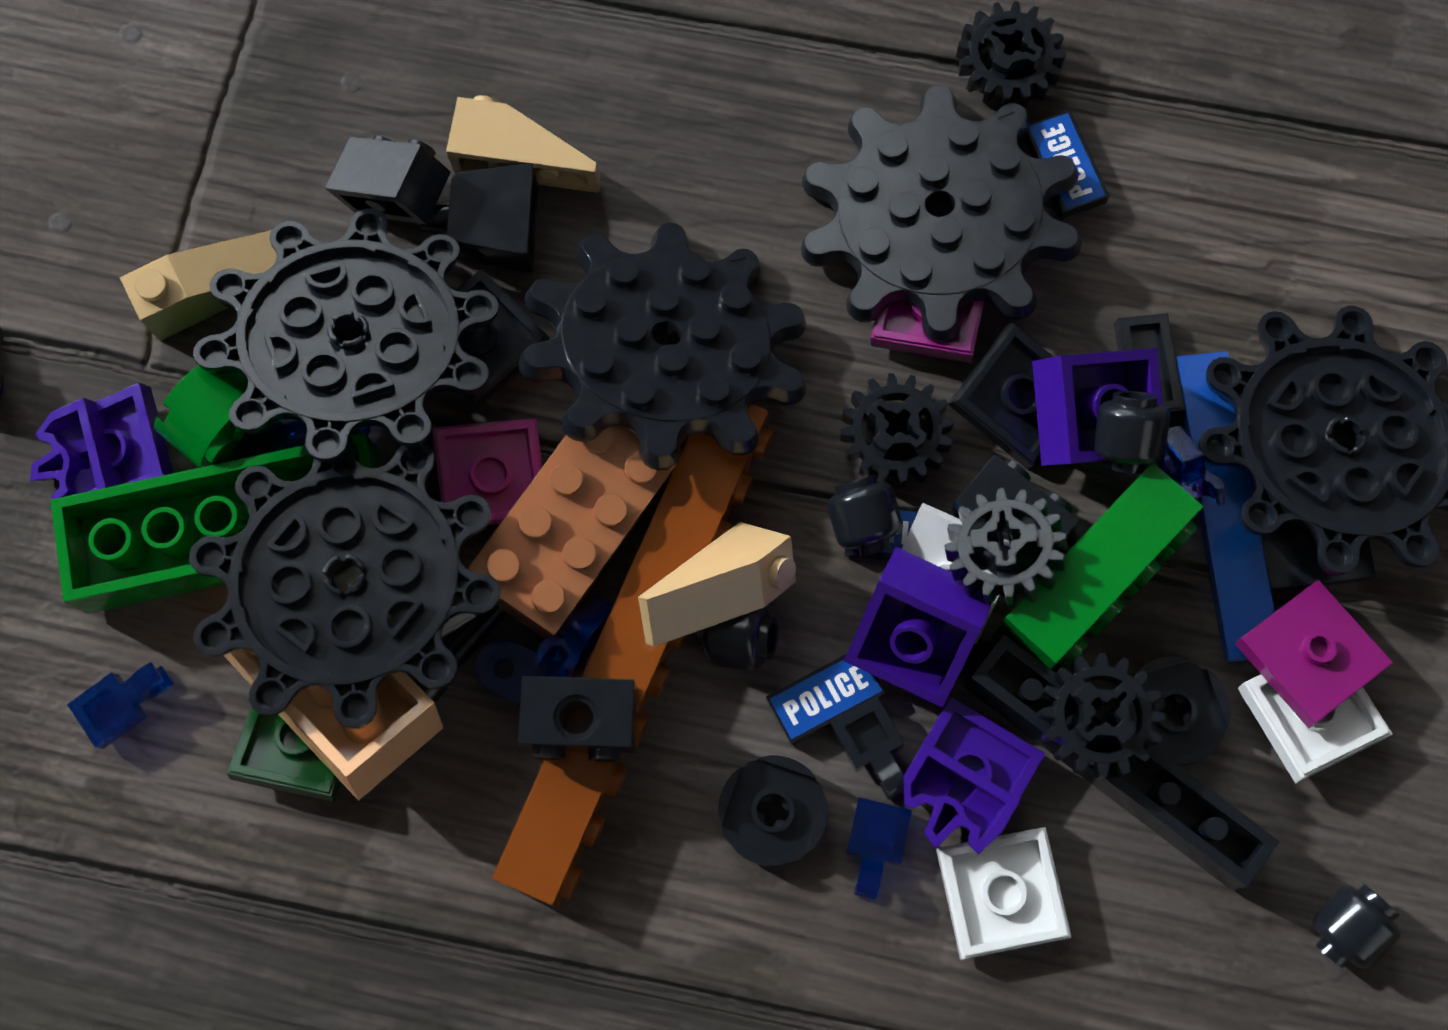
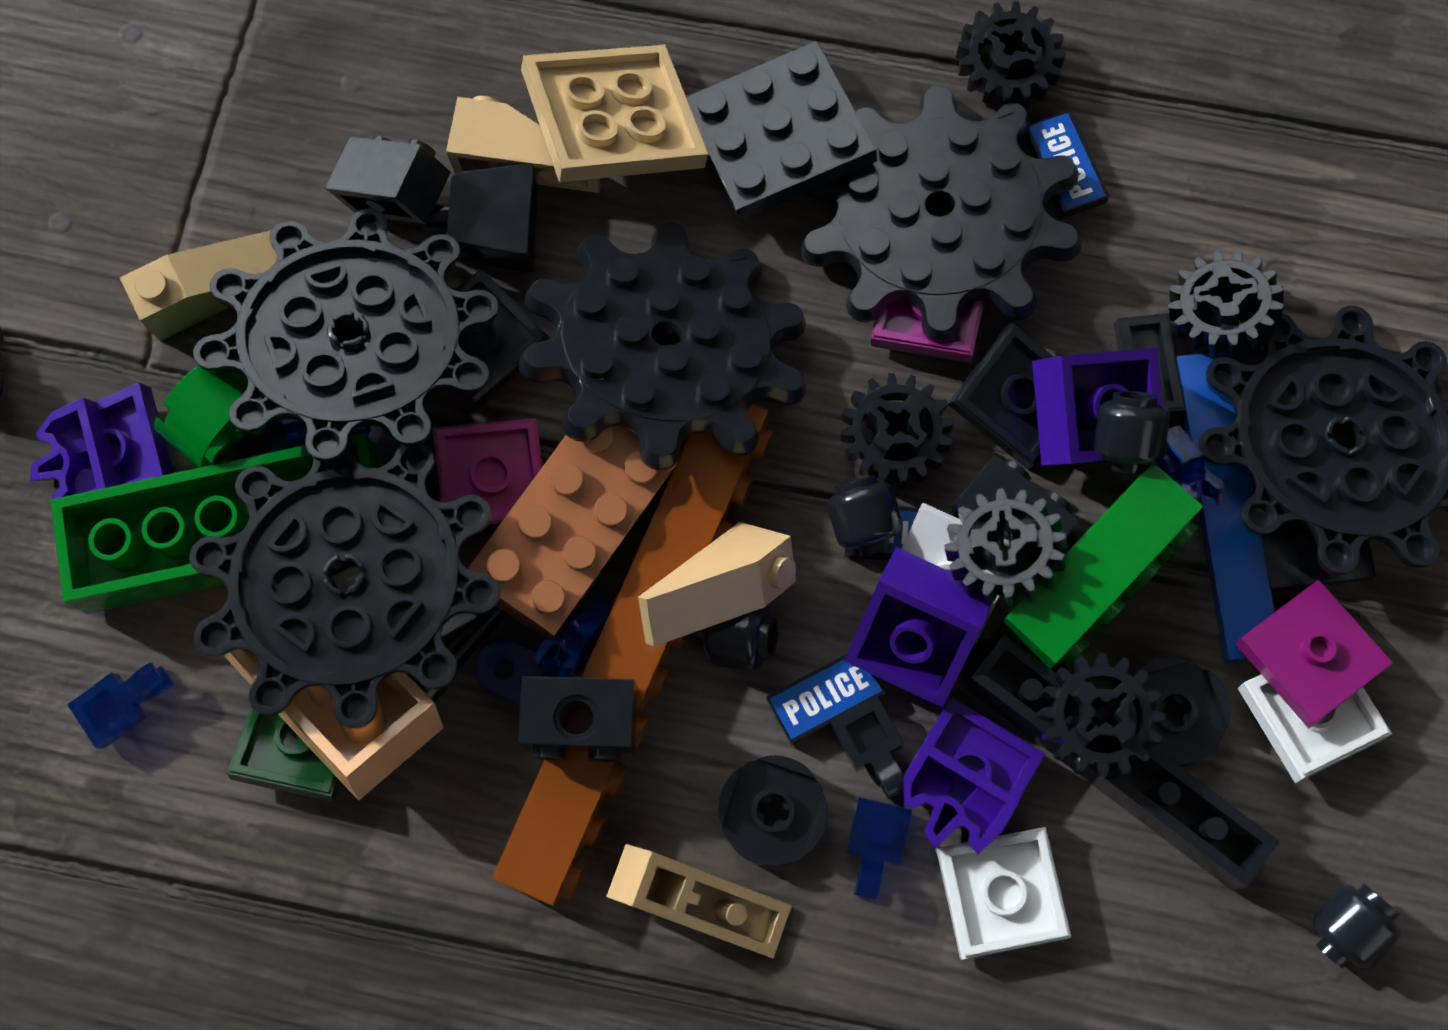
none -> tan plate [521,45,708,183]
none -> tan slope [606,844,792,959]
none -> plate [686,41,878,221]
none -> black gear [1168,251,1284,358]

